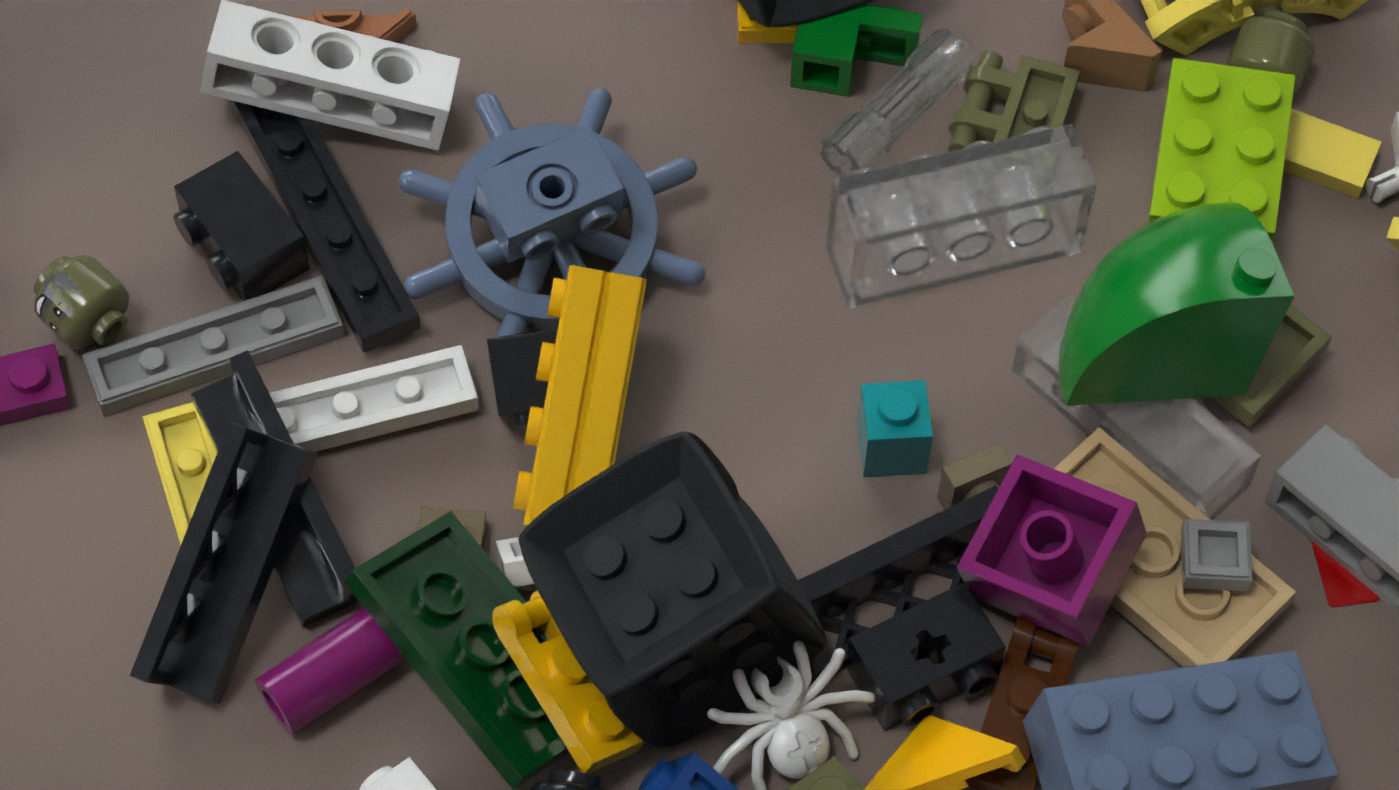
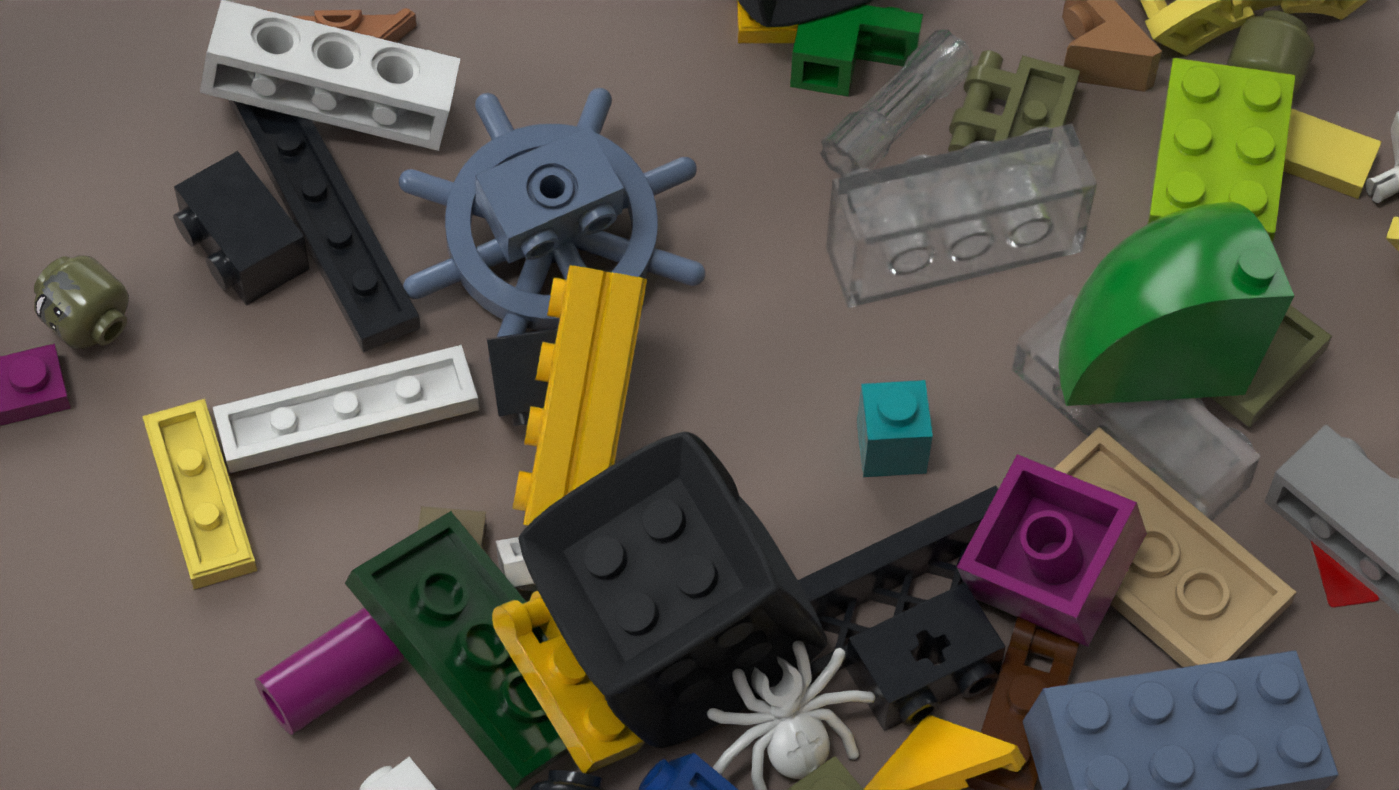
light grey tile [82,275,345,416] -> none
black fence [130,421,318,704] -> none
black fence [191,350,359,627] -> none
dark tan plate [937,443,1012,510] -> none
light grey tile [1181,519,1252,591] -> none

